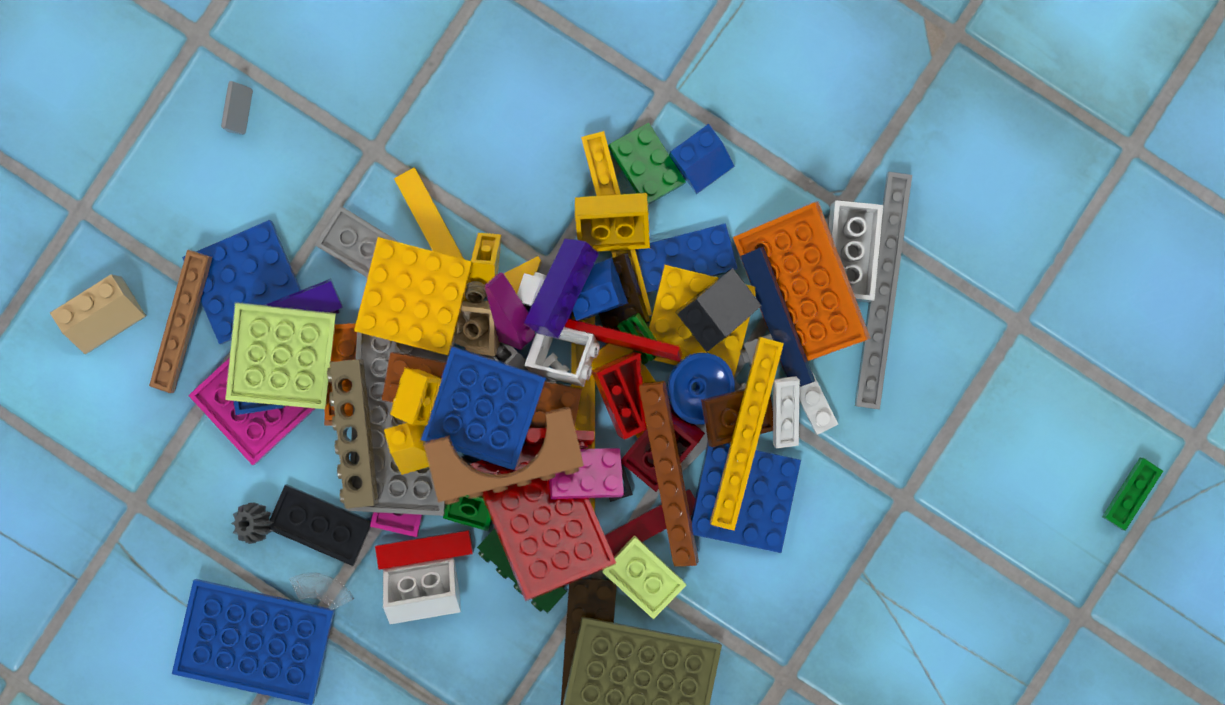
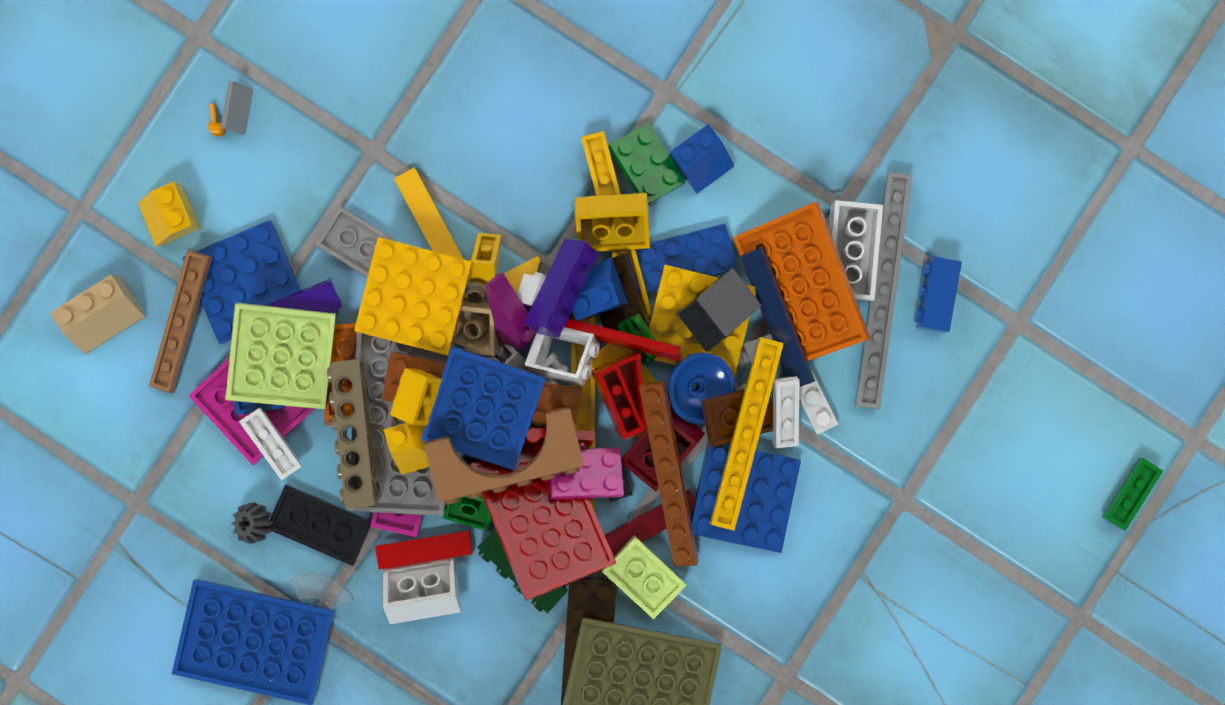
none -> yellow slope [138,182,201,247]
none -> light orange hand [208,103,225,136]
none -> white plate [239,407,303,480]
none -> blue brick [914,256,962,333]

